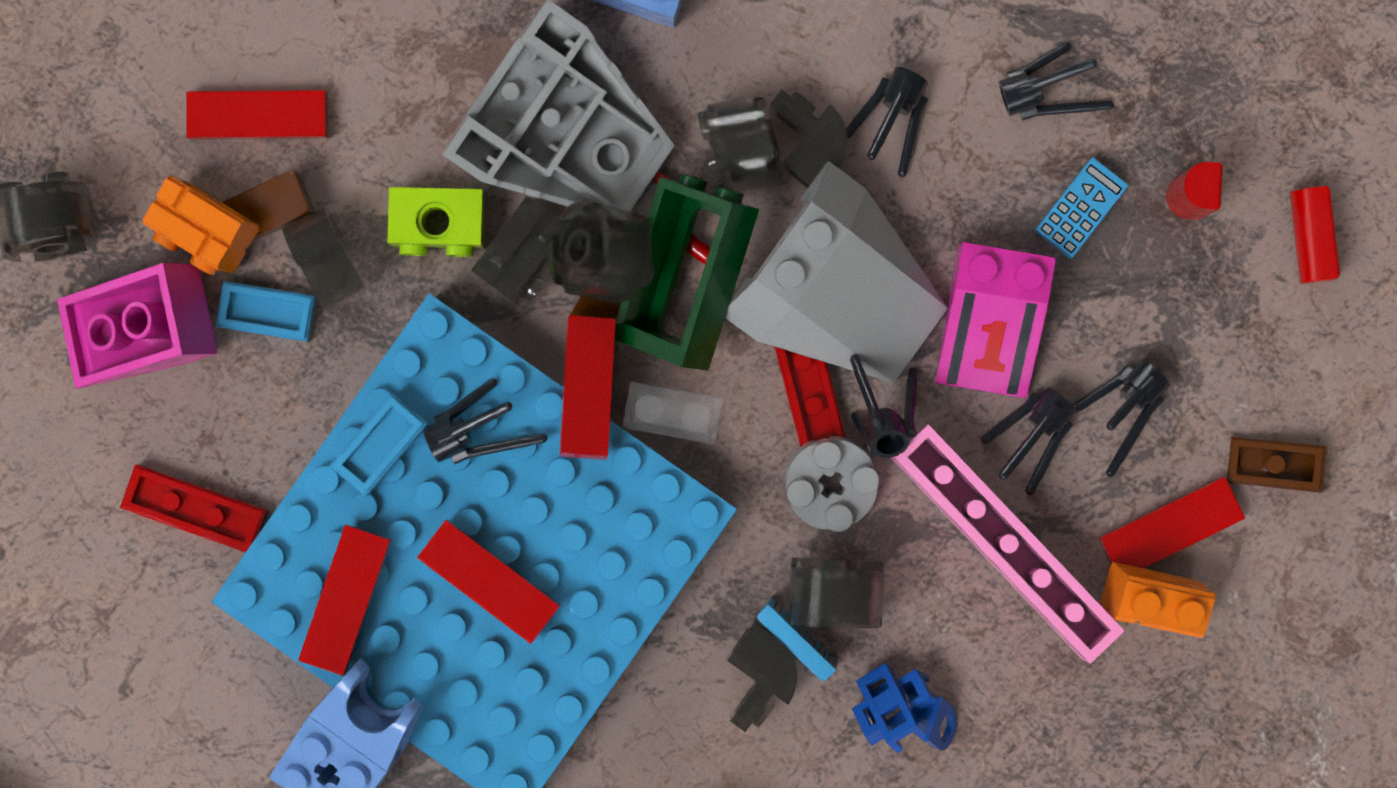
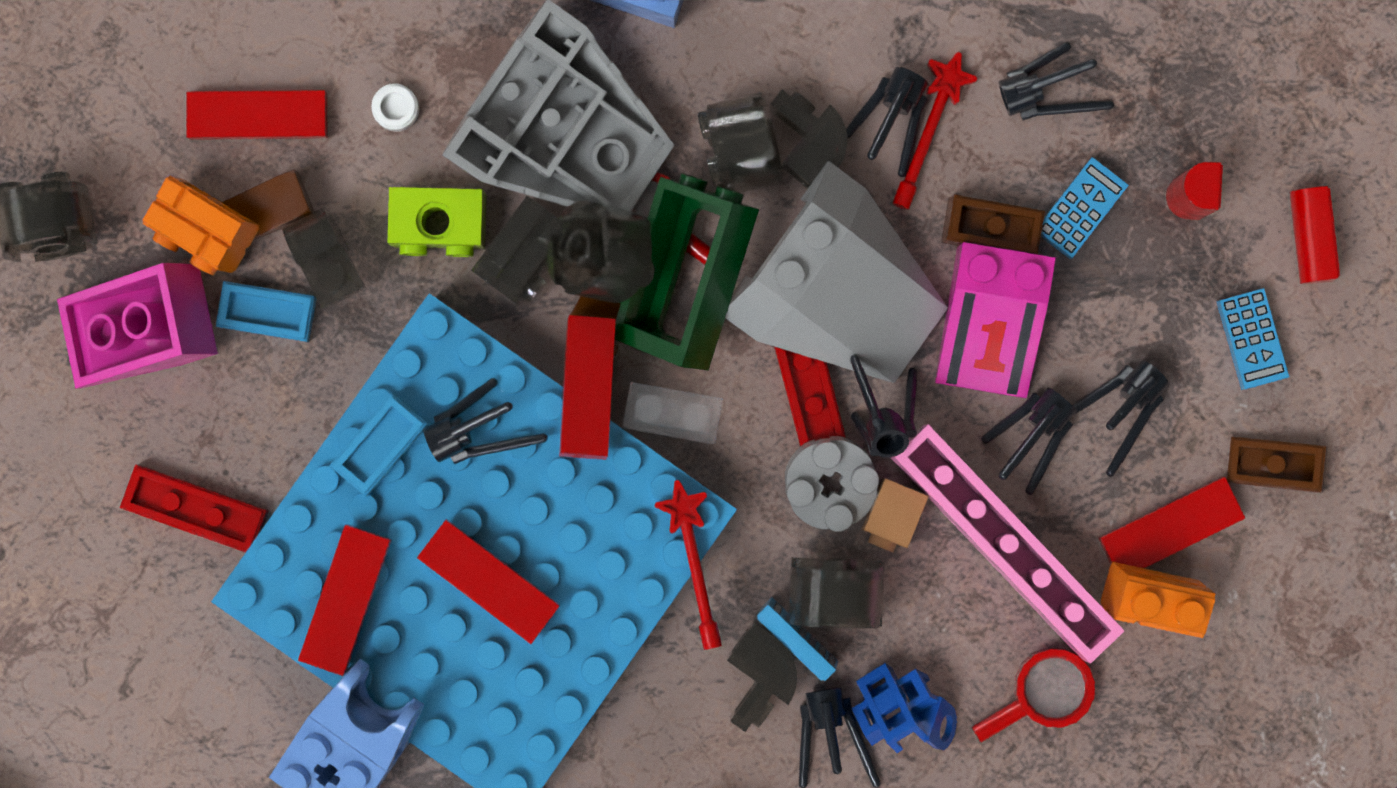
none -> white tile [371,84,419,132]
none -> red piece [655,480,722,650]
none -> black plant [798,687,881,788]
none -> medium nougat brick [861,478,929,553]
none -> red piece [892,52,977,210]
none -> reddish brown slope [941,194,1045,255]
none -> piece [971,648,1095,743]
none -> dark azure tile [1216,288,1289,390]

